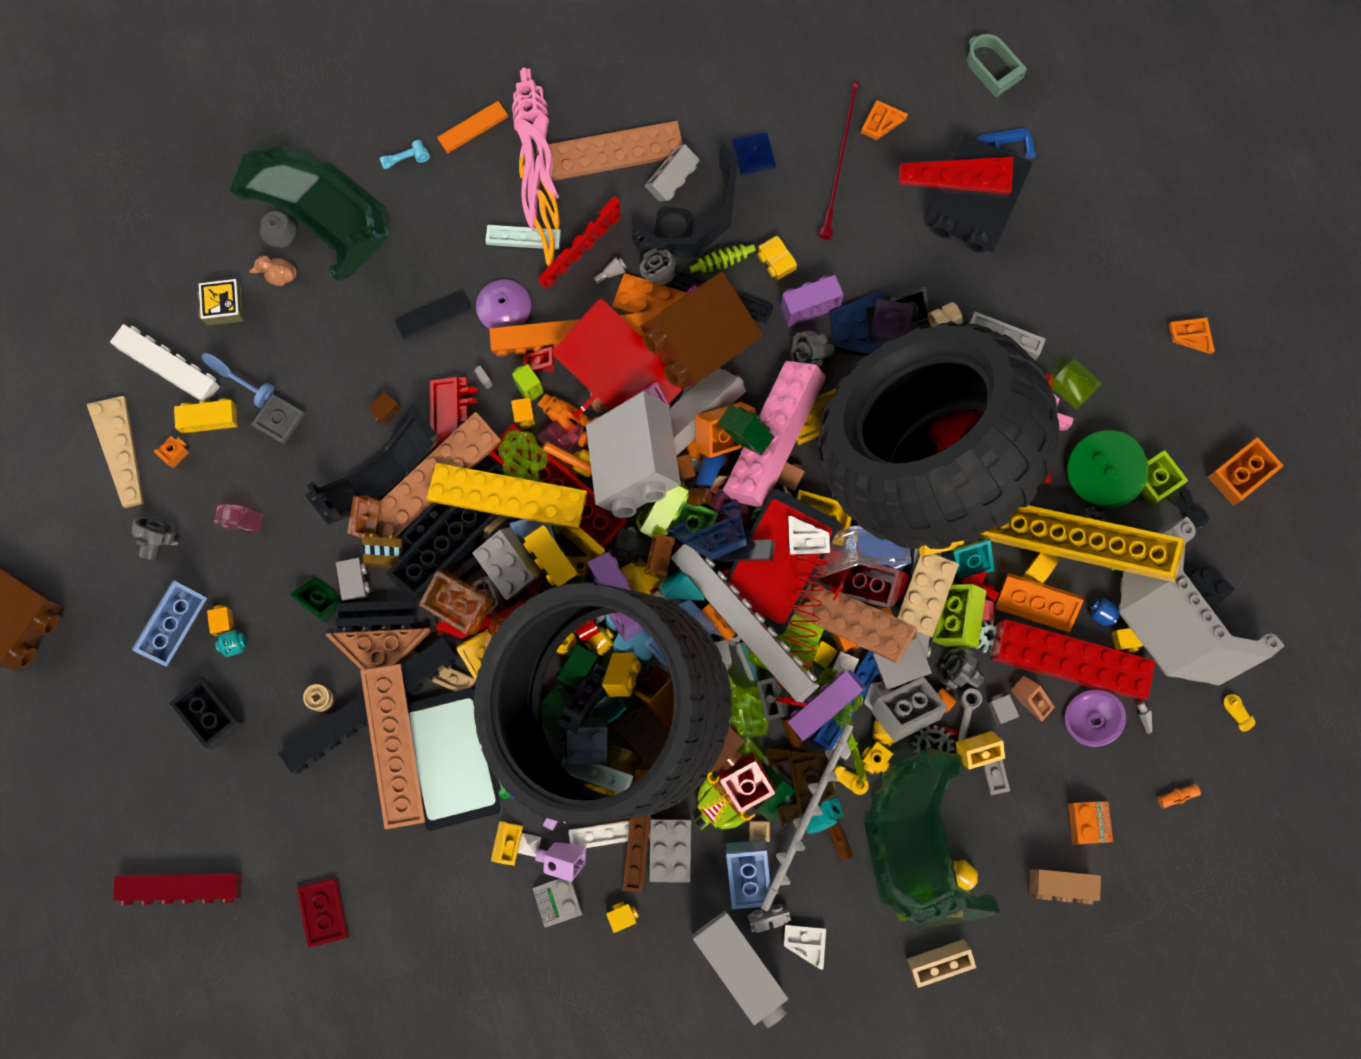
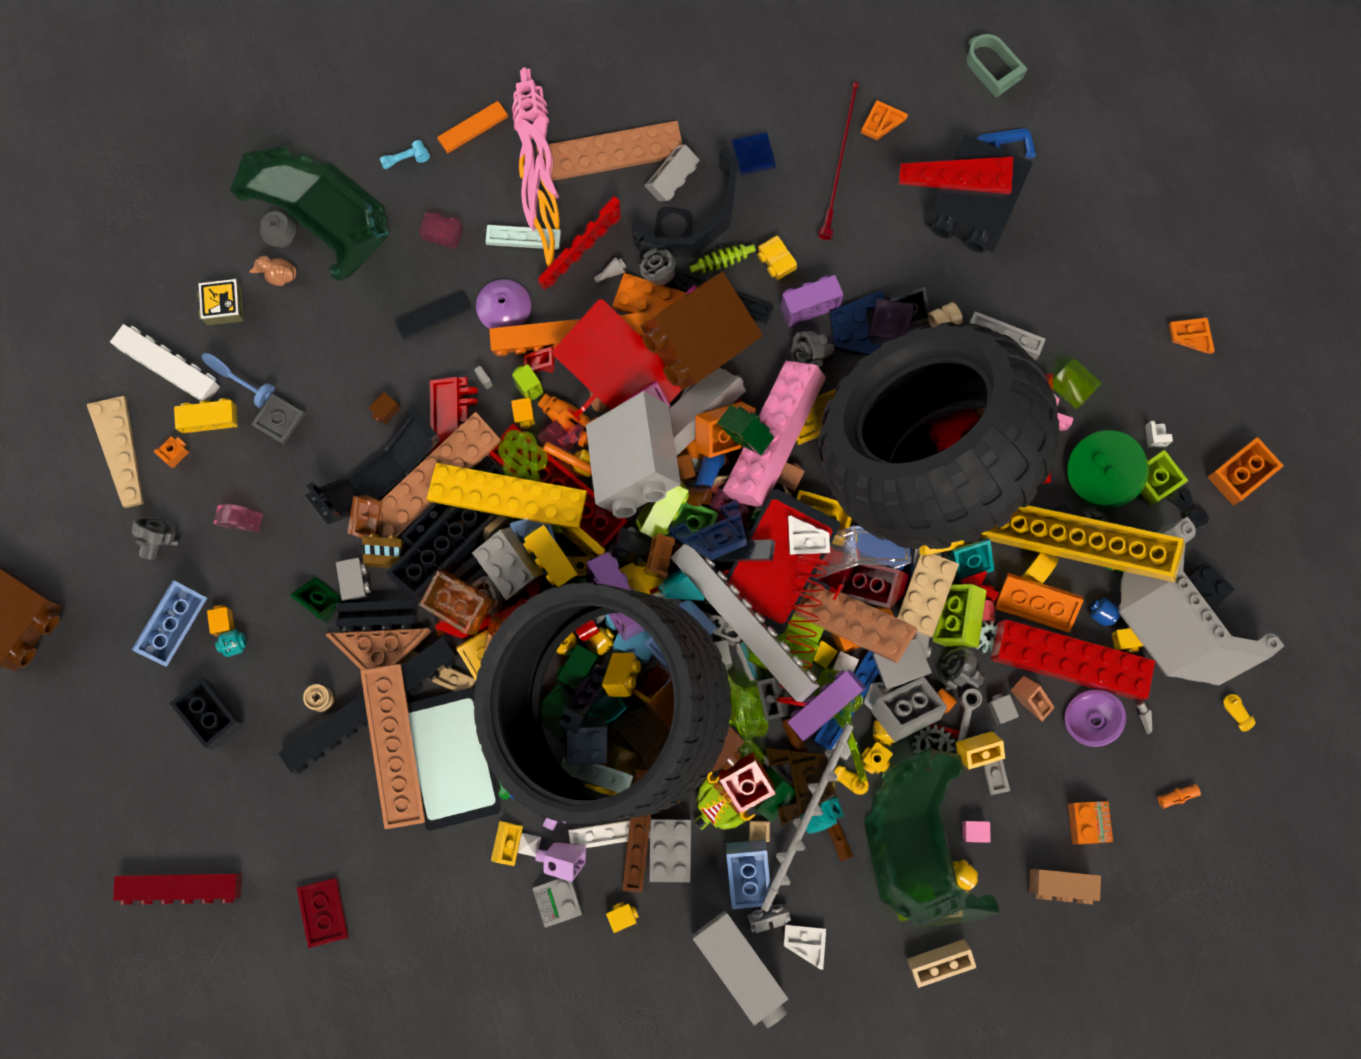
orange pin [702,604,736,642] -> none
none -> clear pink brick [419,212,463,249]
none -> bright pink panel [962,821,990,843]
none -> white panel [1145,421,1173,448]

